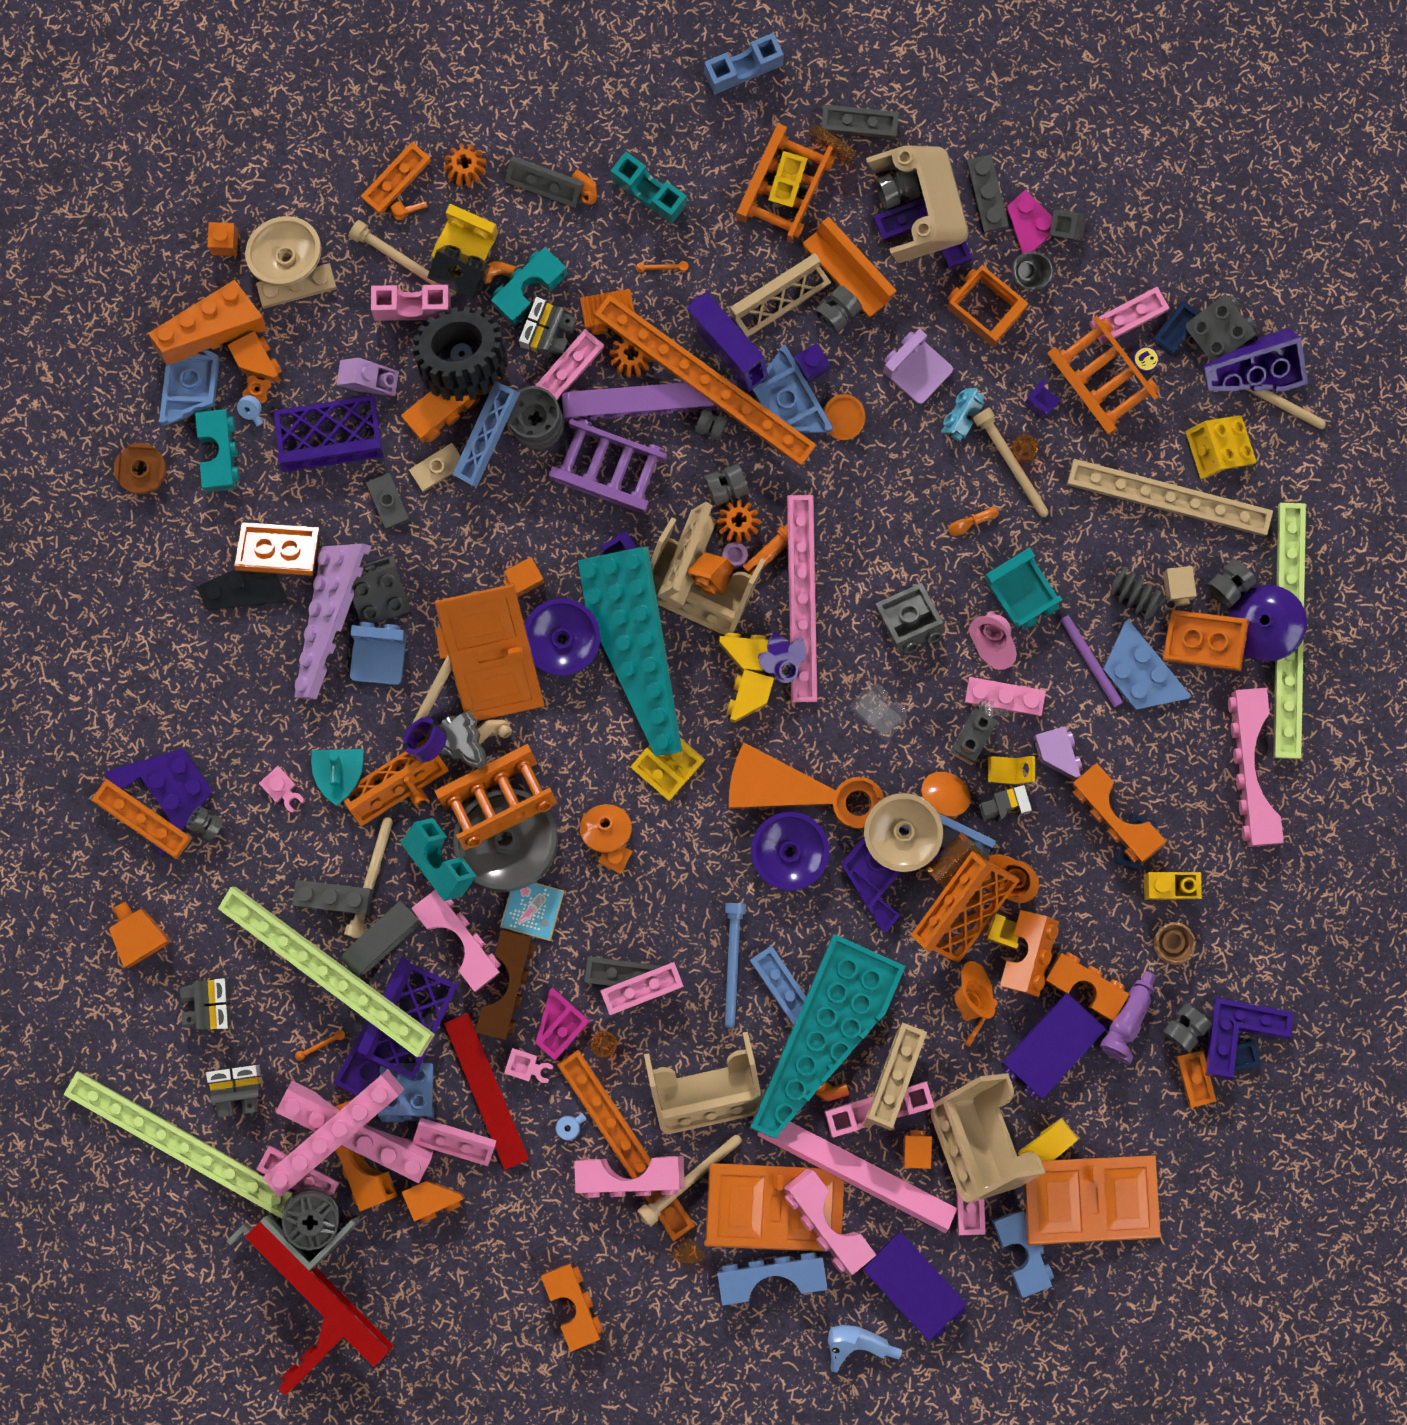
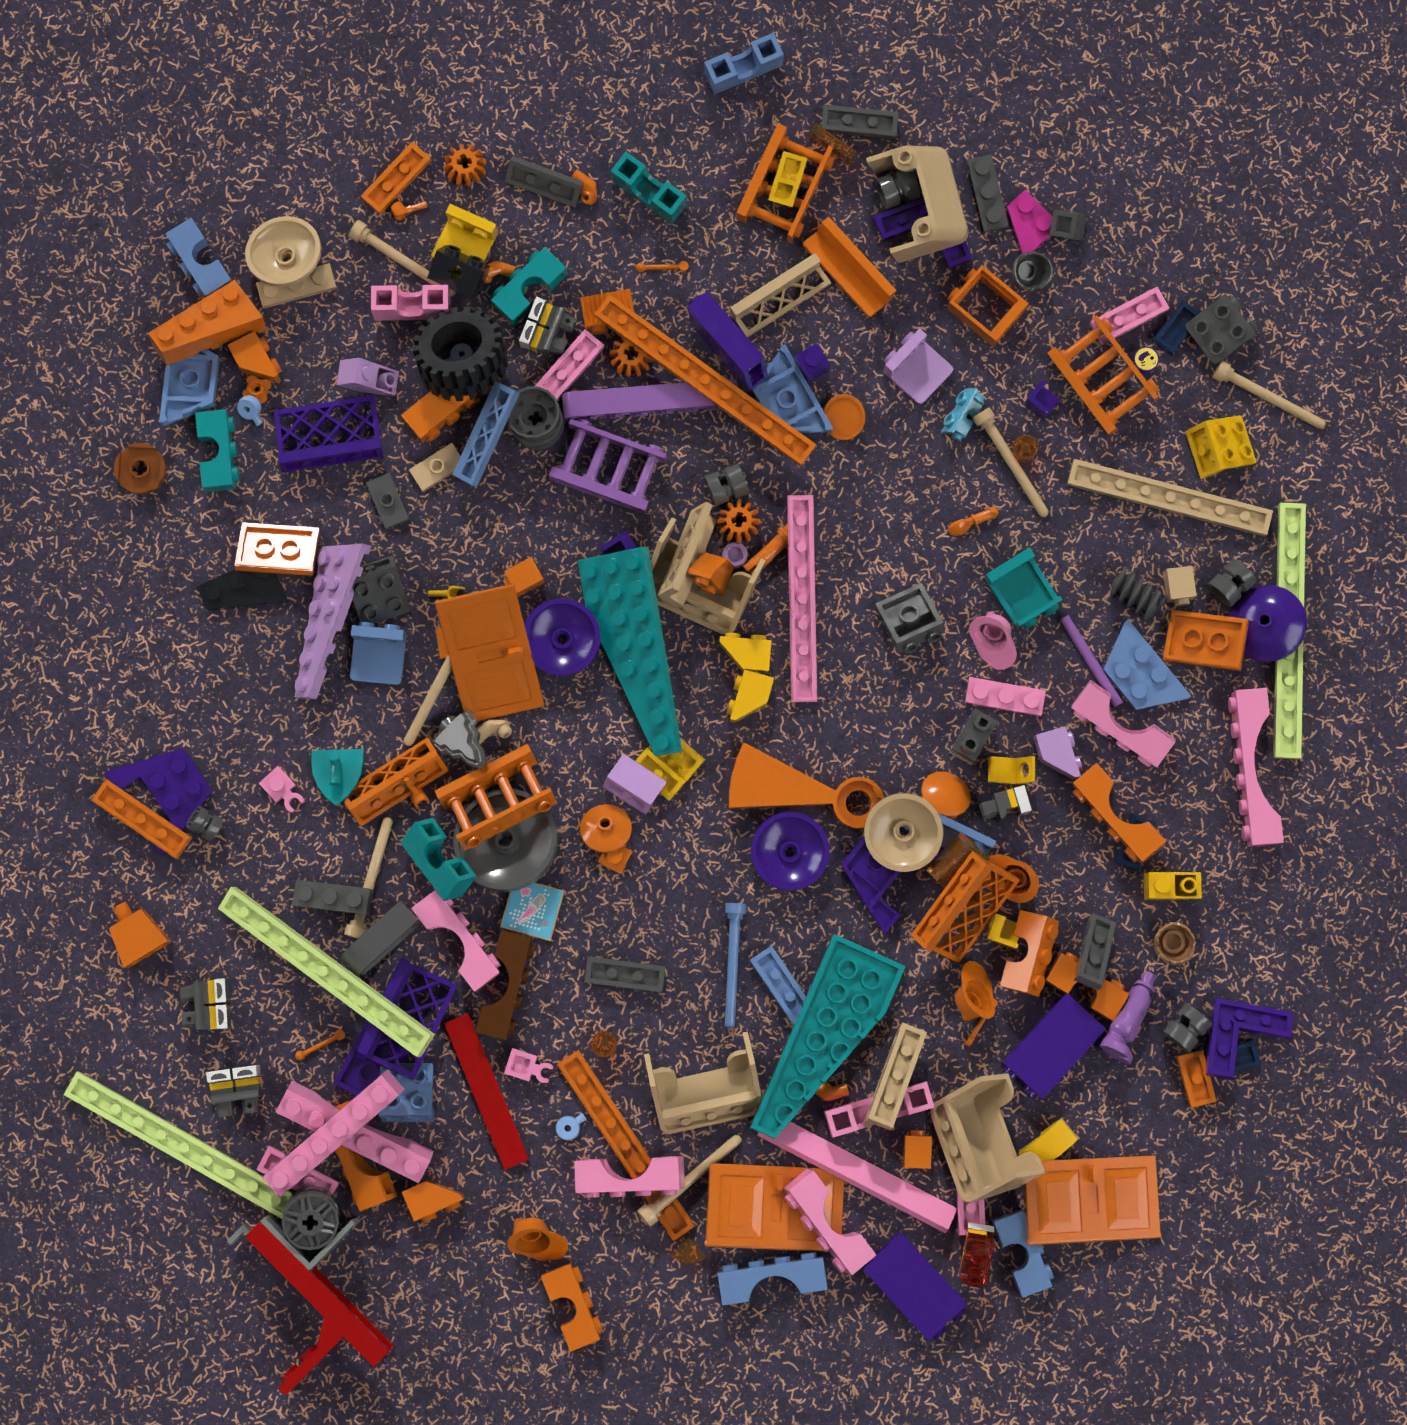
orange brick [207,222,239,256] -> none
dark purple piece [403,717,447,762] -> none
bright pink plate [412,1117,496,1166] -> none
dark pink wing [535,987,590,1060] -> none
bright pink plate [600,962,684,1015] -> none
dark grey wheel [695,408,728,442] -> none
plate [758,632,806,683] -> none
dark grey wheel [814,285,863,334] -> none
light blue animal [828,1325,902,1373] -> none
clear brick [849,682,909,743] -> none
clear hand [979,700,1013,718] -> none
dark purple wedge [1203,328,1308,391] -> none
none -> medium blue arch [165,218,232,298]
none -> yellow hand [428,586,466,598]
none -> orange piece [507,1217,568,1260]
none -> lavender panel [603,755,666,815]
none -> clear red hips [959,1222,995,1288]
none -> bright pink arch [1071,680,1175,767]
none -> dark grey plate [1074,913,1116,990]

